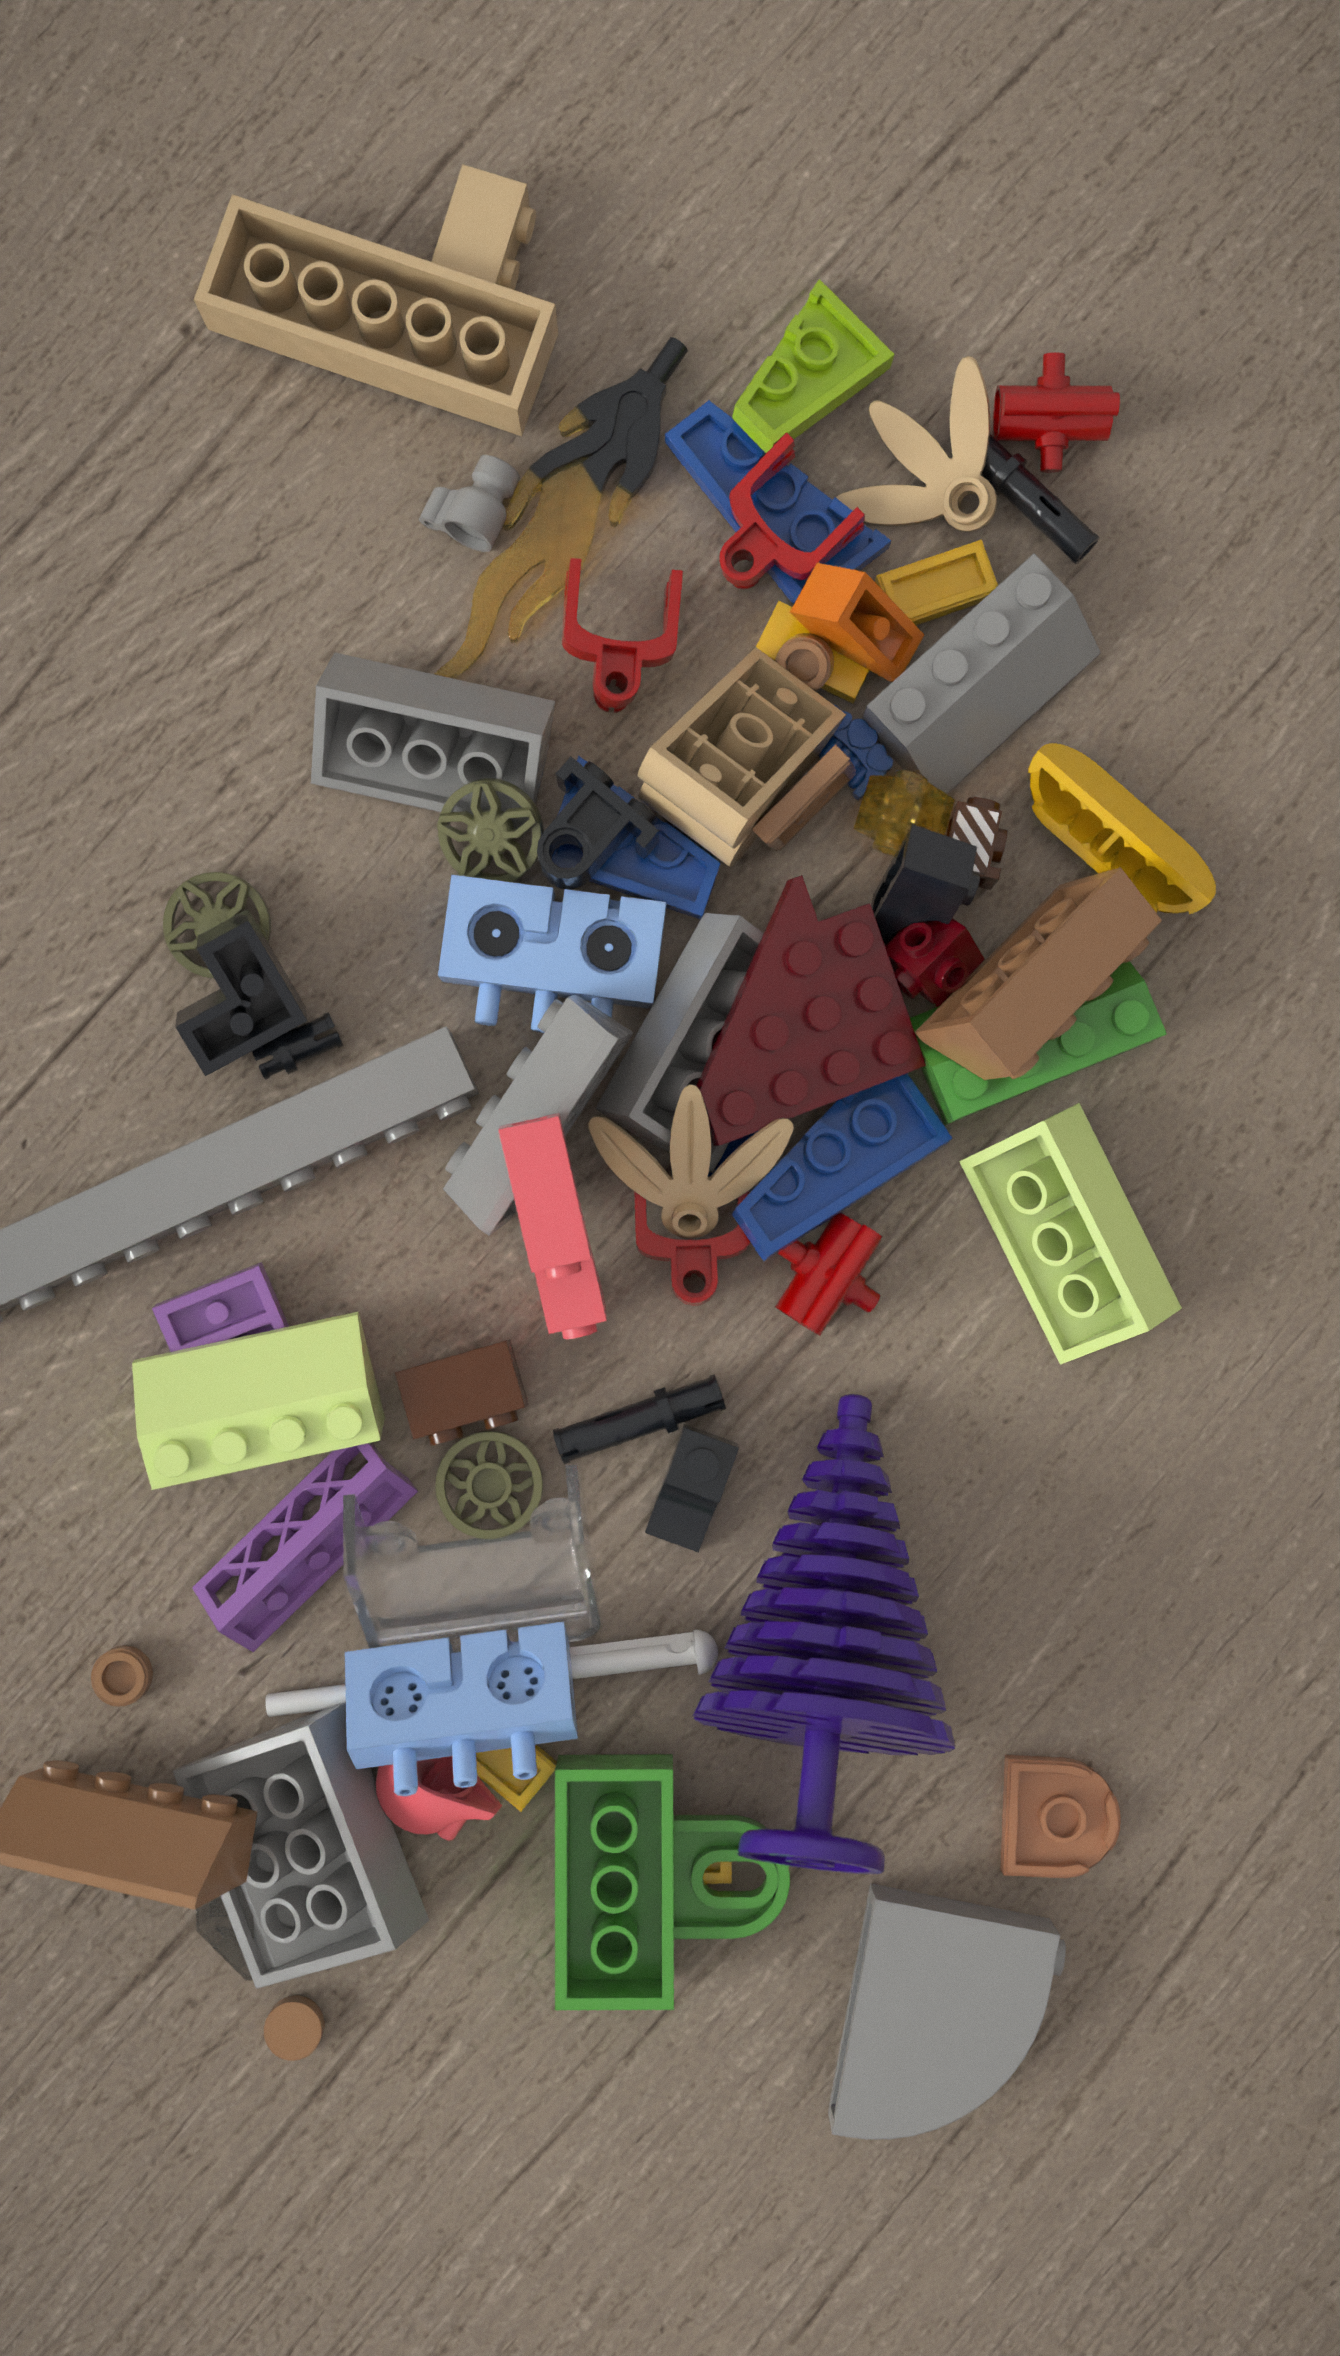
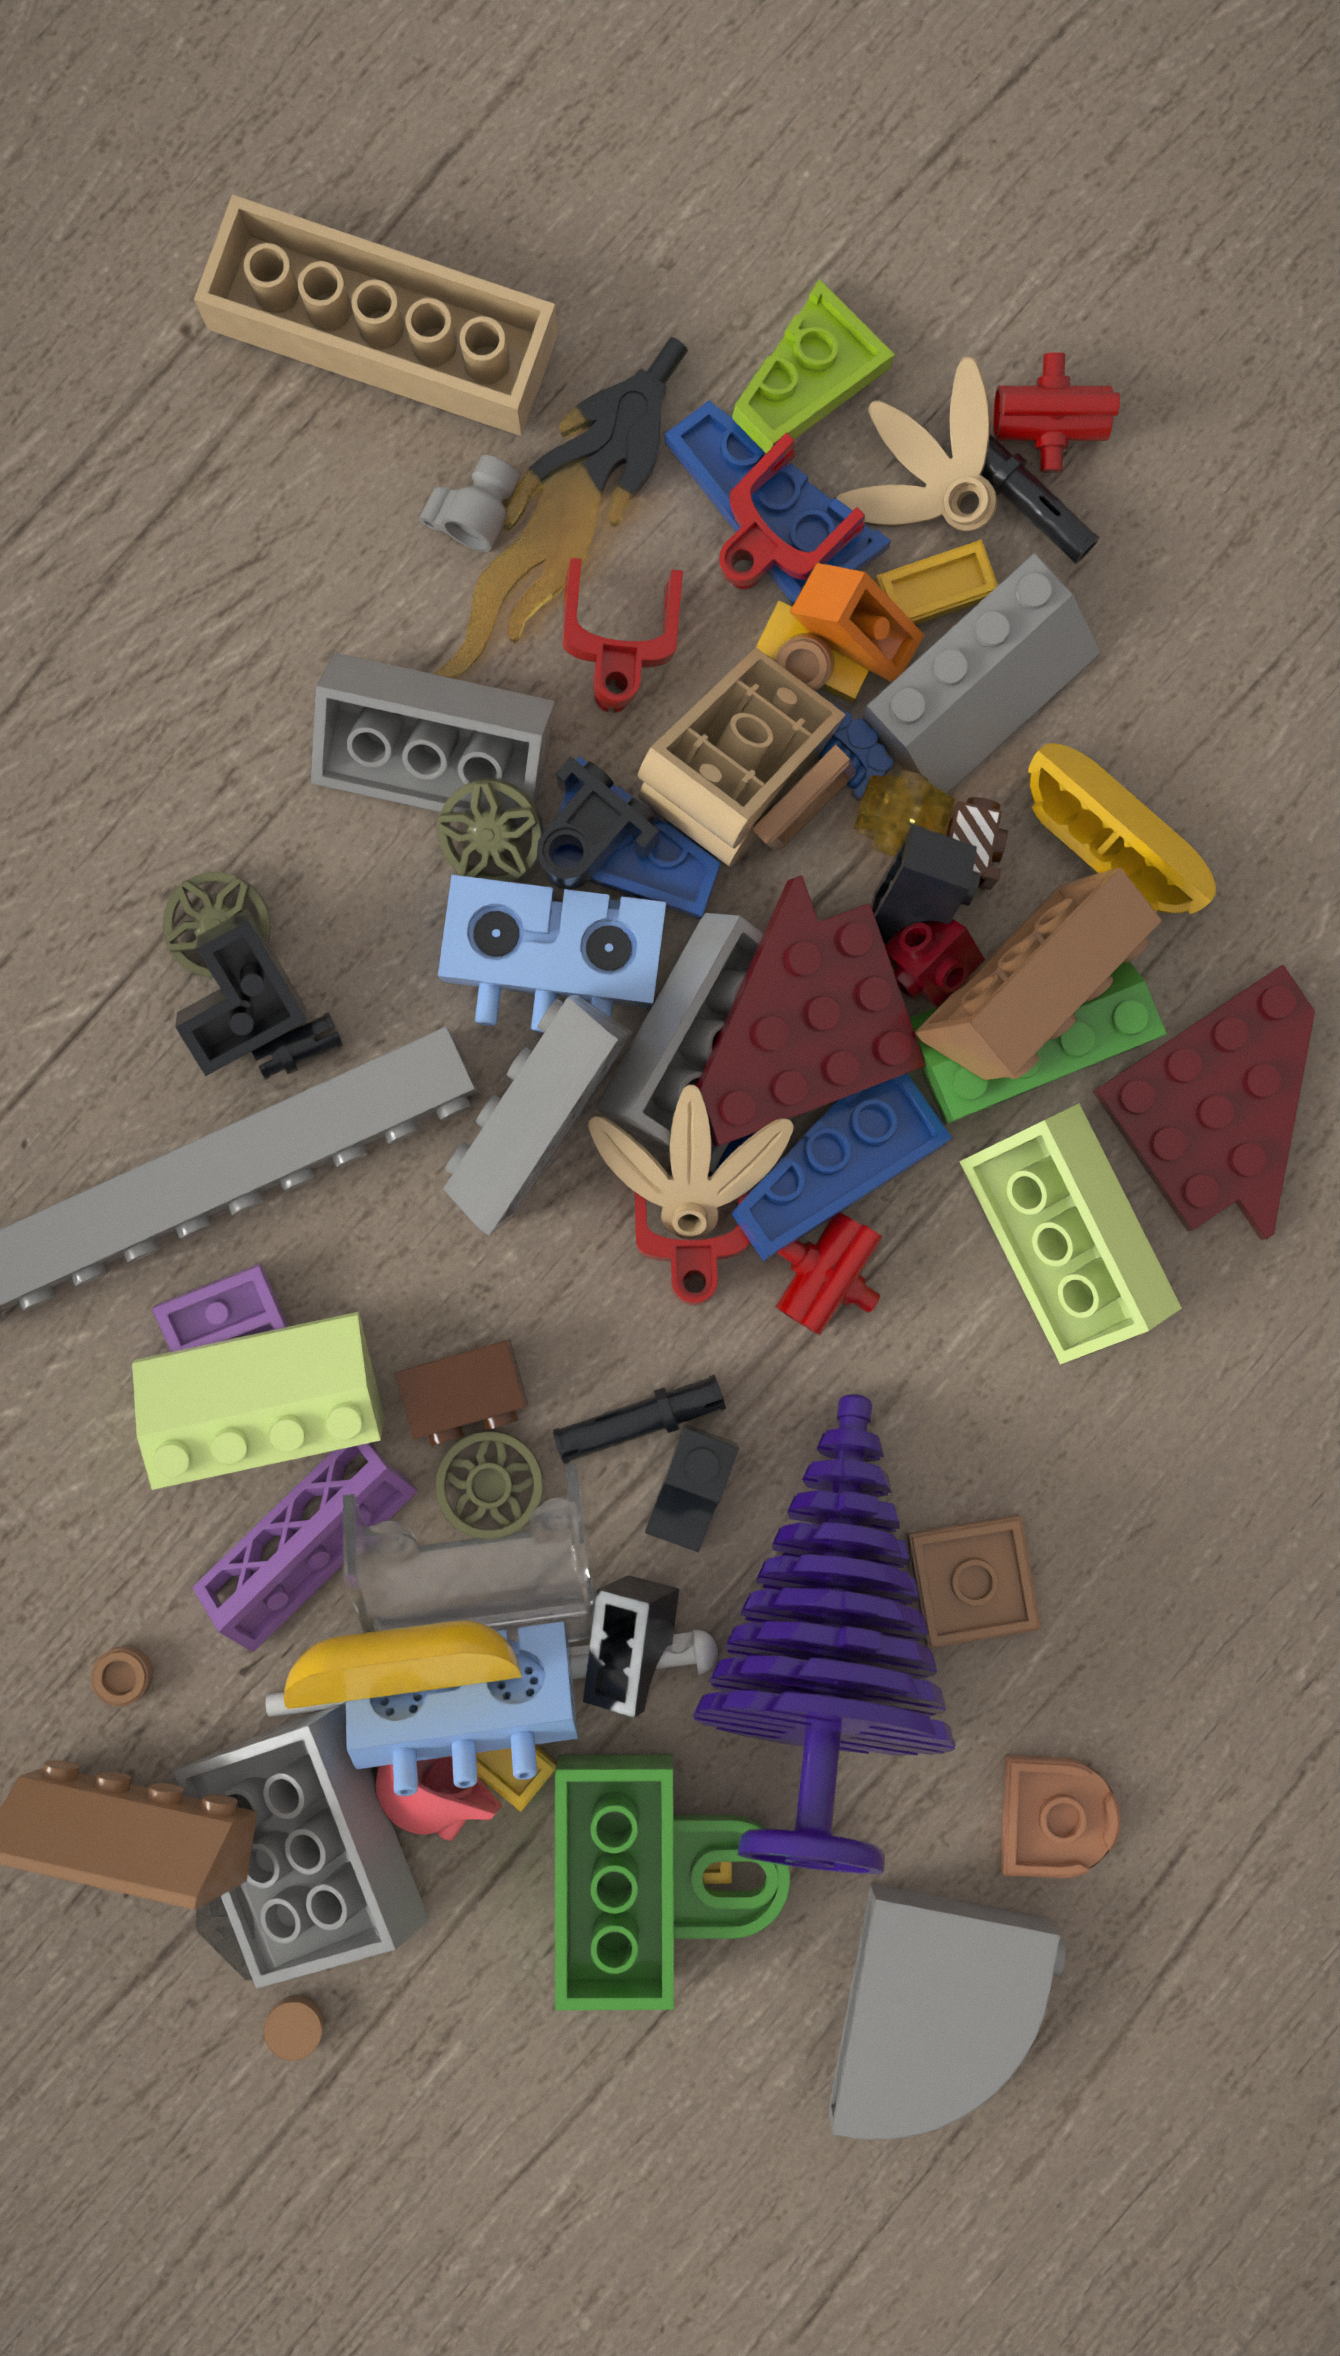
tan brick [431,164,536,290] -> none
coral arch [499,1113,607,1339] -> none
none -> yellow brick [283,1620,522,1709]
none -> black arch [583,1575,679,1717]
none -> medium nougat tile [907,1514,1041,1649]
none -> dark red wing [1092,965,1315,1240]

